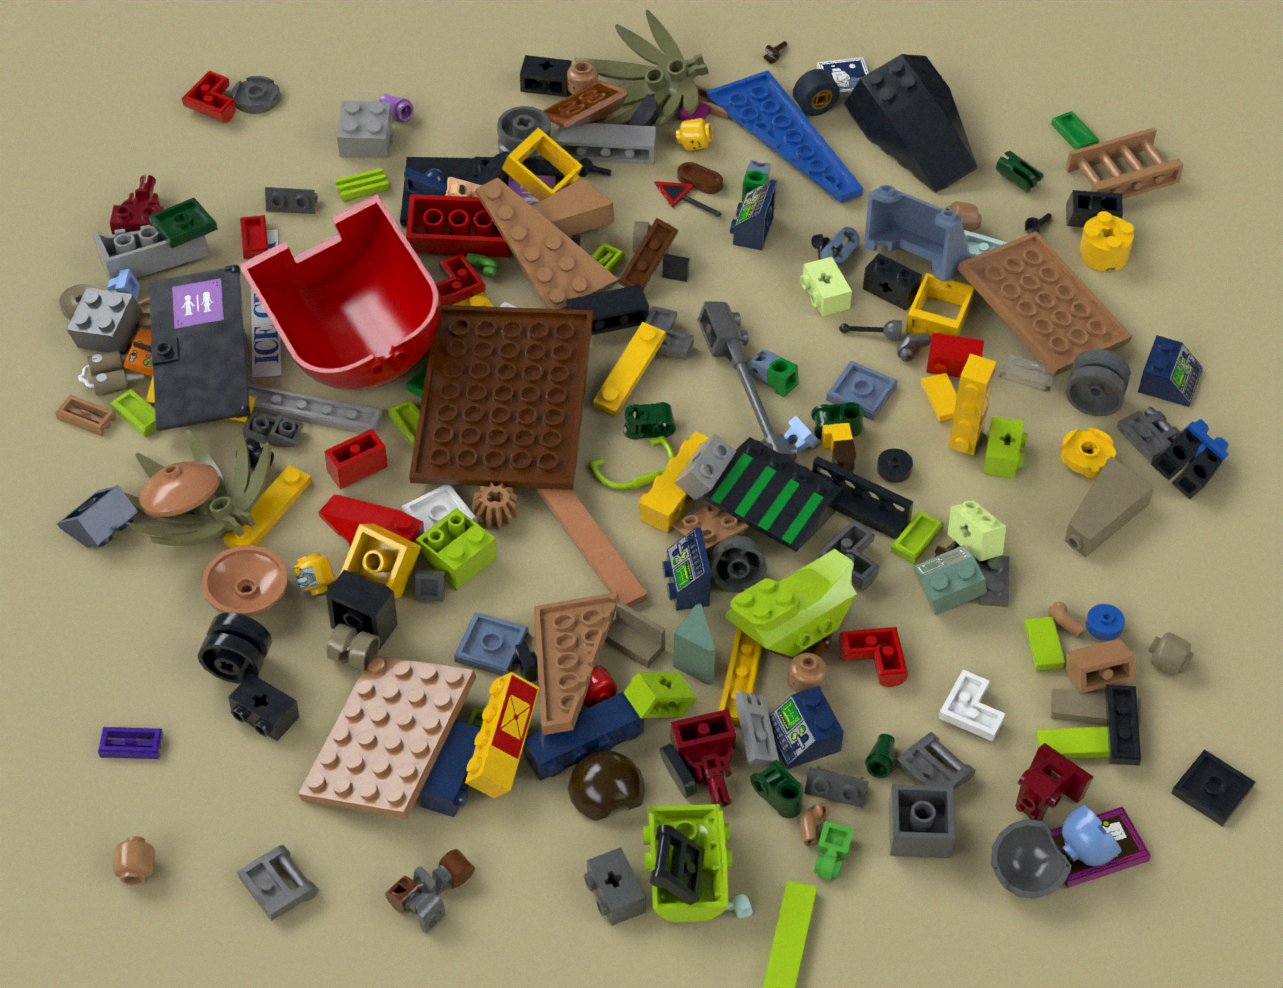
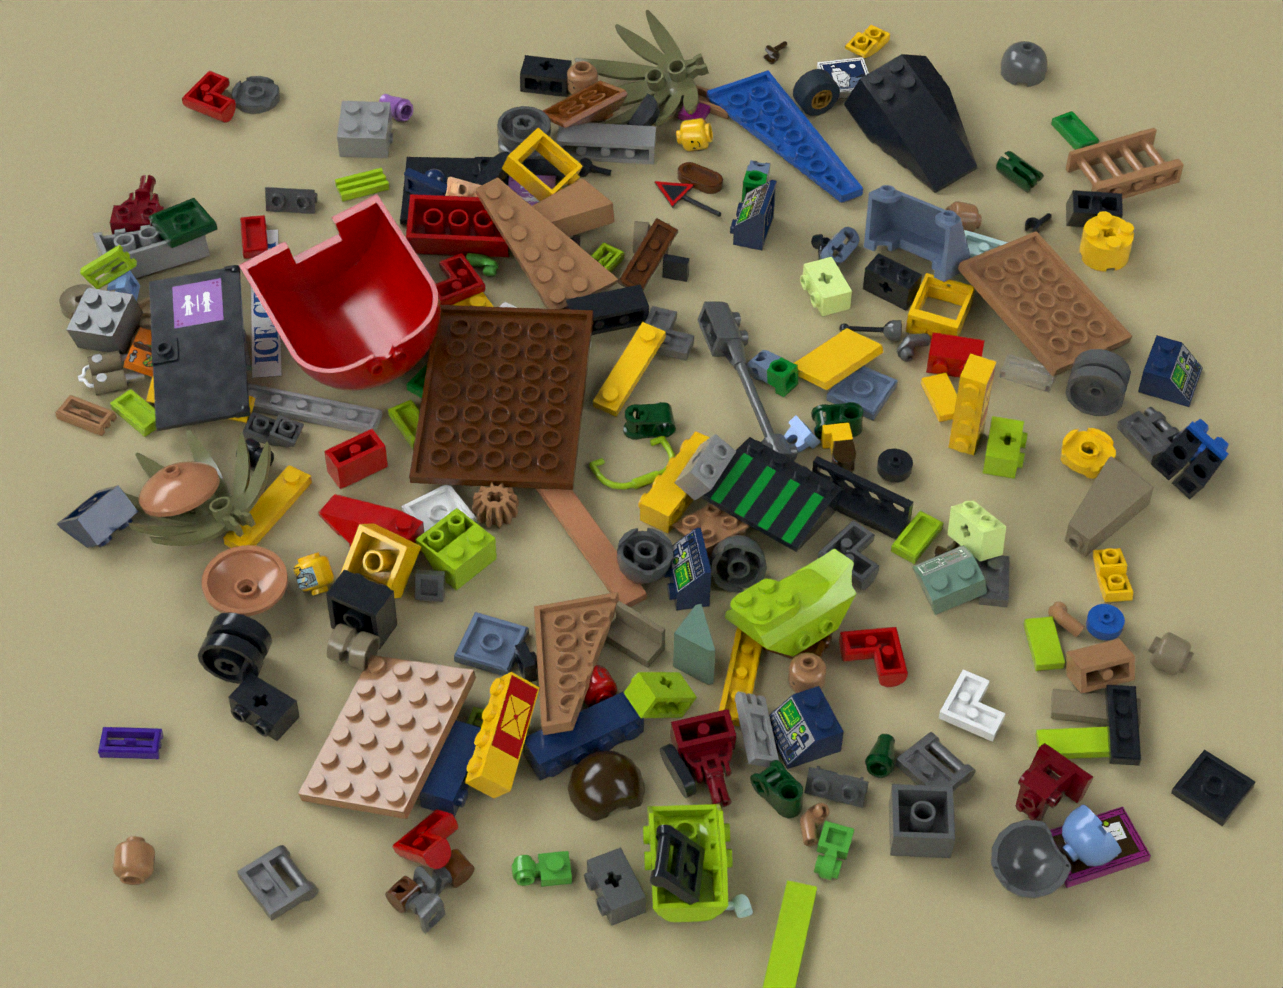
none -> lime tile [80,245,137,289]
none -> red brick [392,809,459,869]
none -> bright green plate [511,851,572,887]
none -> dark grey cylinder [617,528,673,584]
none -> yellow tile [794,328,883,390]
none -> yellow slope [845,25,890,58]
none -> dark grey cylinder [1000,41,1048,87]
none -> yellow slope [1093,548,1133,602]

